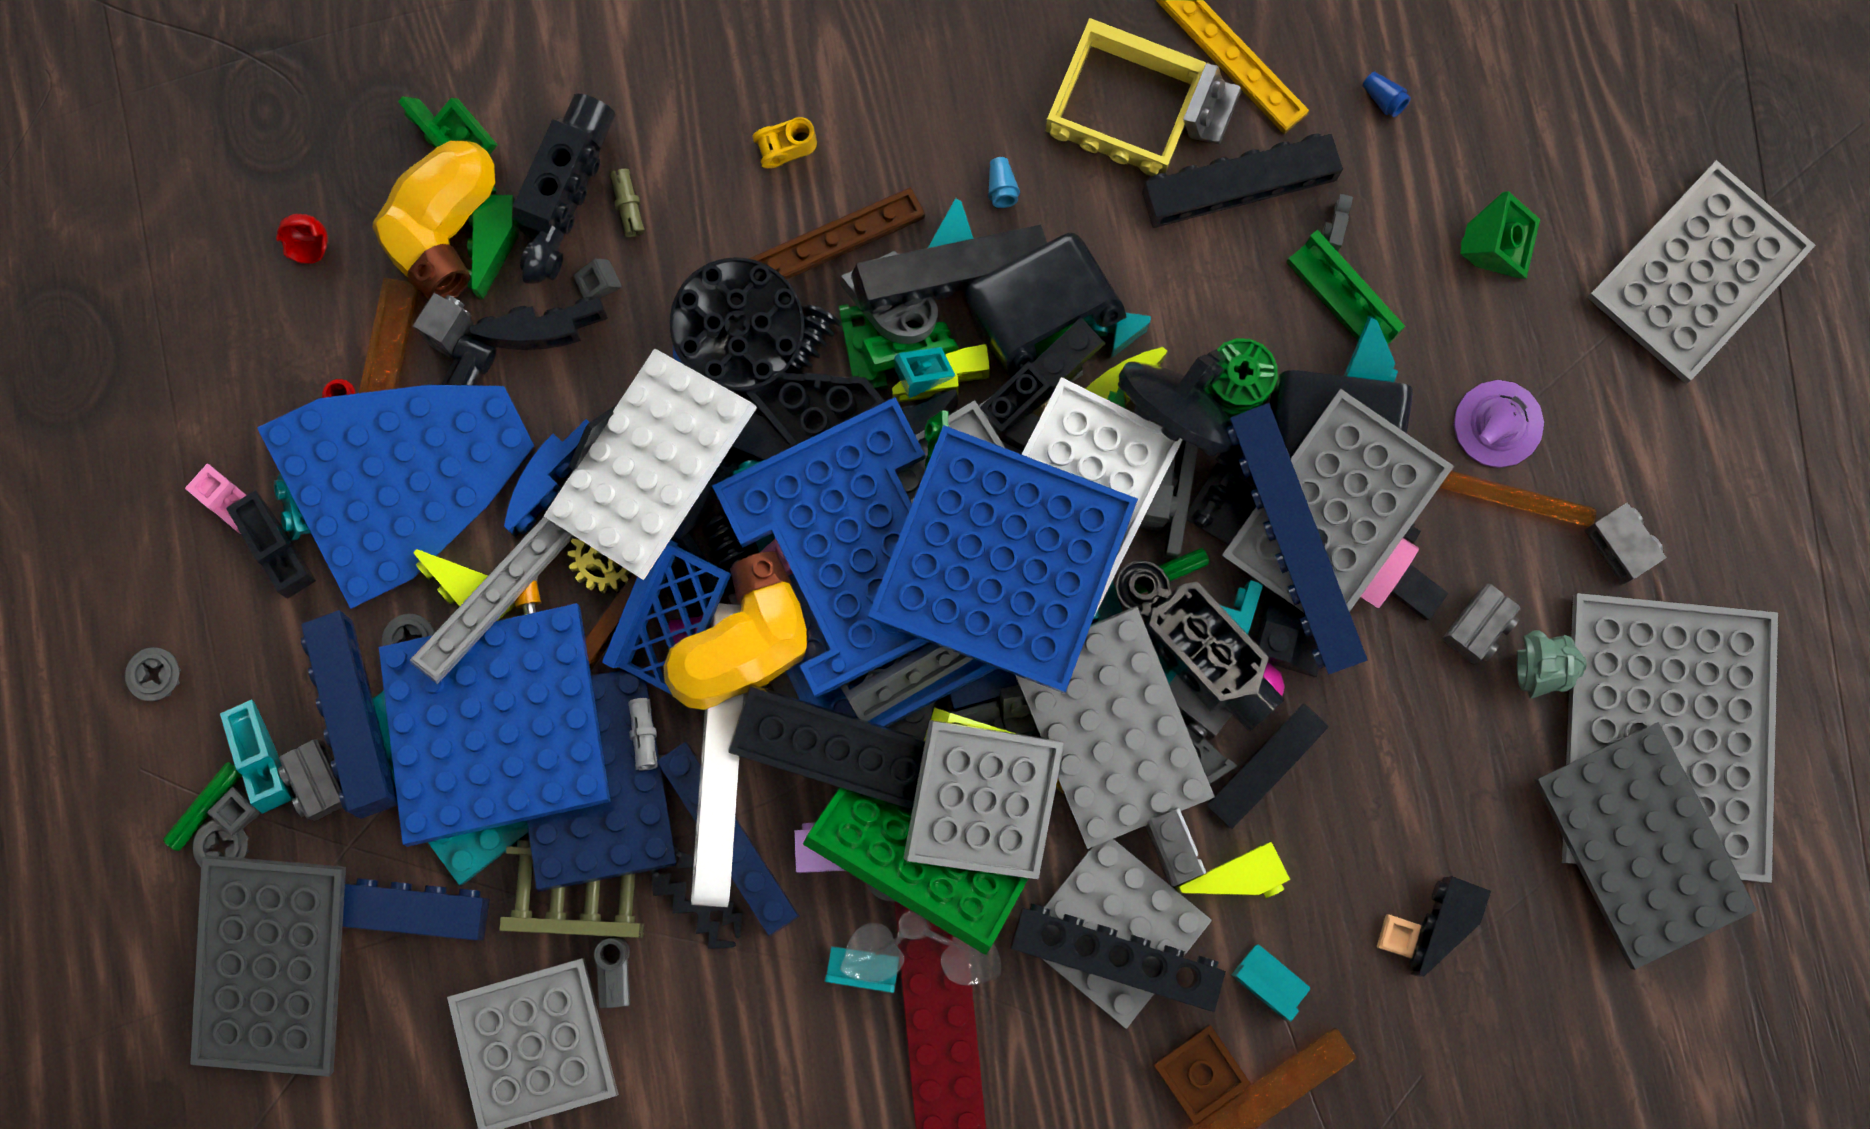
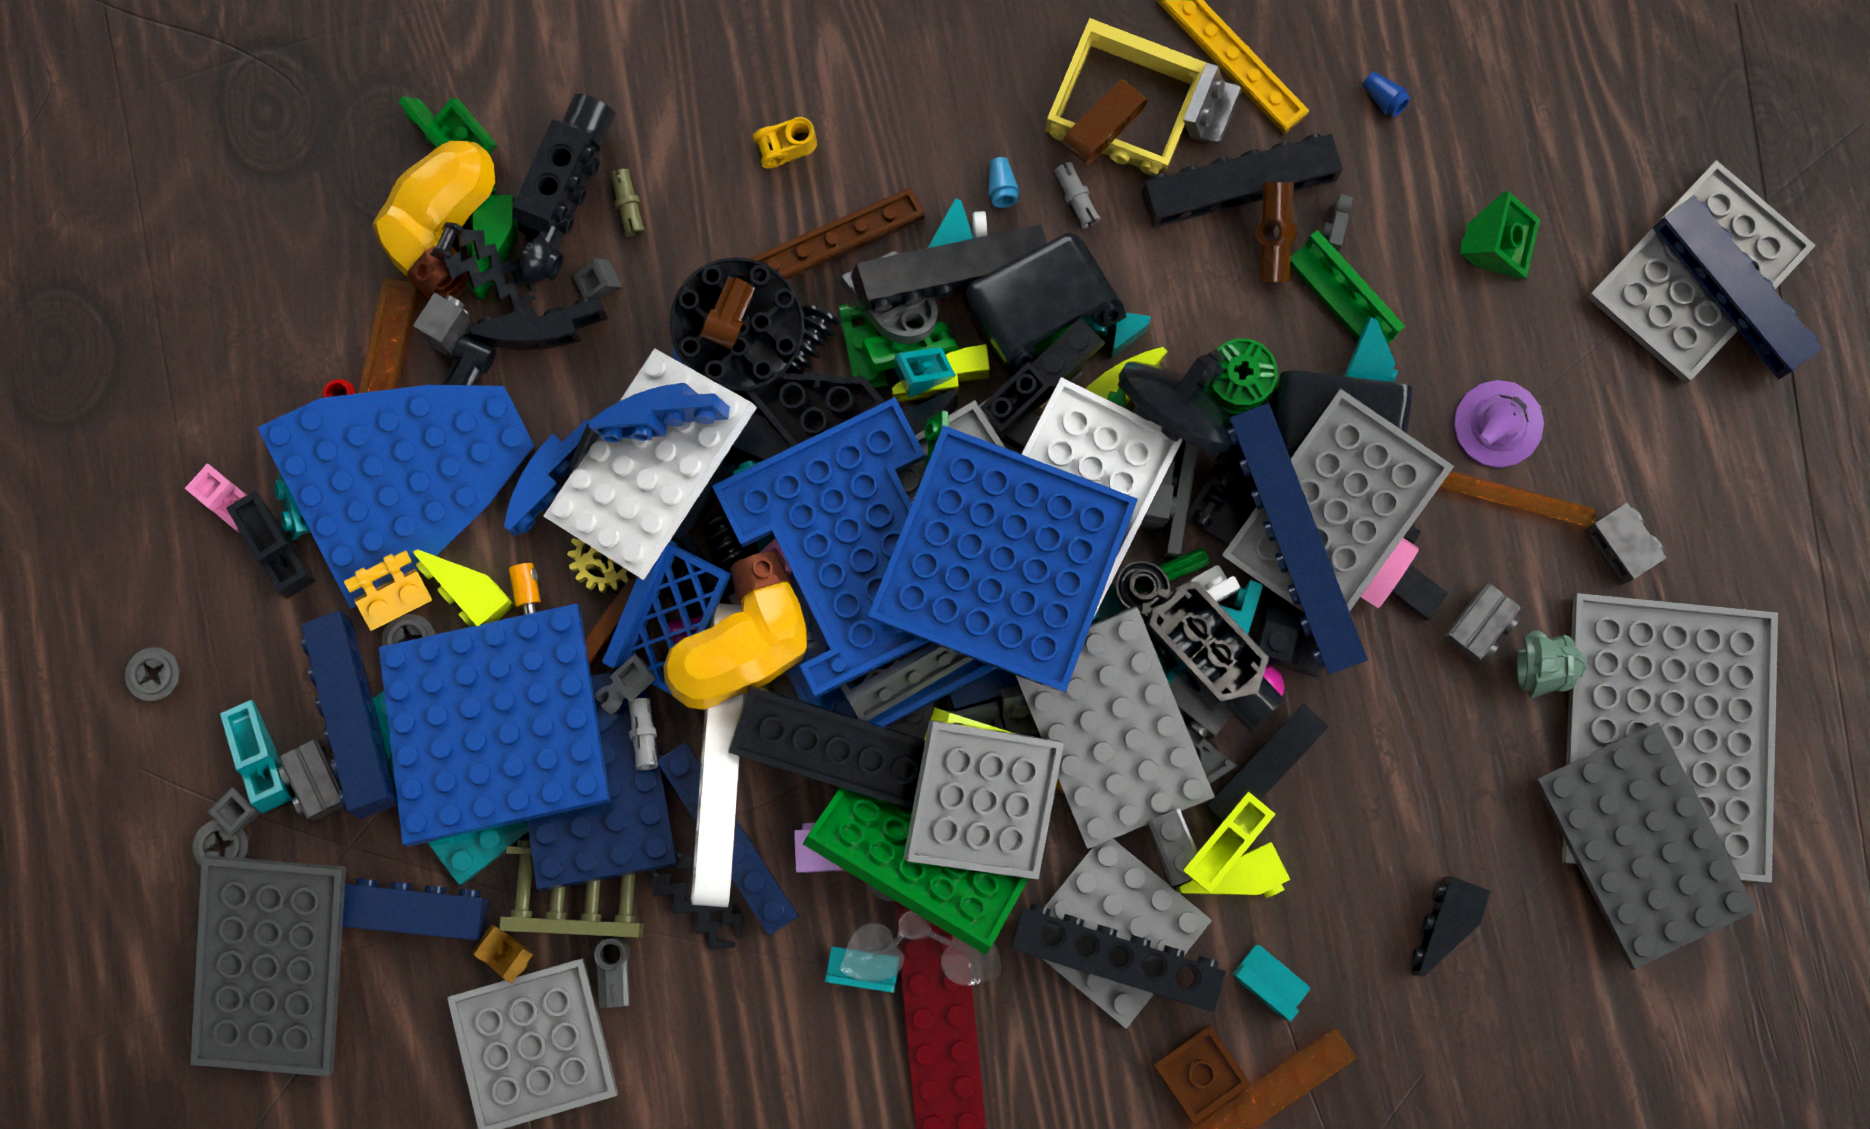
green axle [163,762,242,851] -> none
red hair [276,214,328,264] -> none
light grey tile [410,517,574,684] -> none
light nougat tile [1377,914,1422,958] -> none
none -> yellow plate [344,550,432,631]
none -> black piece [430,222,536,309]
none -> pearl gold bracket [472,925,533,984]
none -> blue slope [589,383,730,443]
none -> dark grey plate [594,654,656,715]
none -> reddish brown piece [700,276,755,350]
none -> white tile [972,211,987,239]
none -> light grey pin [1054,162,1100,229]
none -> reddish brown beam [1061,79,1148,166]
none -> neon yellow slope [1183,792,1275,893]
none -> white bracket [1190,565,1241,603]
none -> reddish brown piece [1256,182,1297,282]
none -> dark blue brick [1653,195,1822,380]

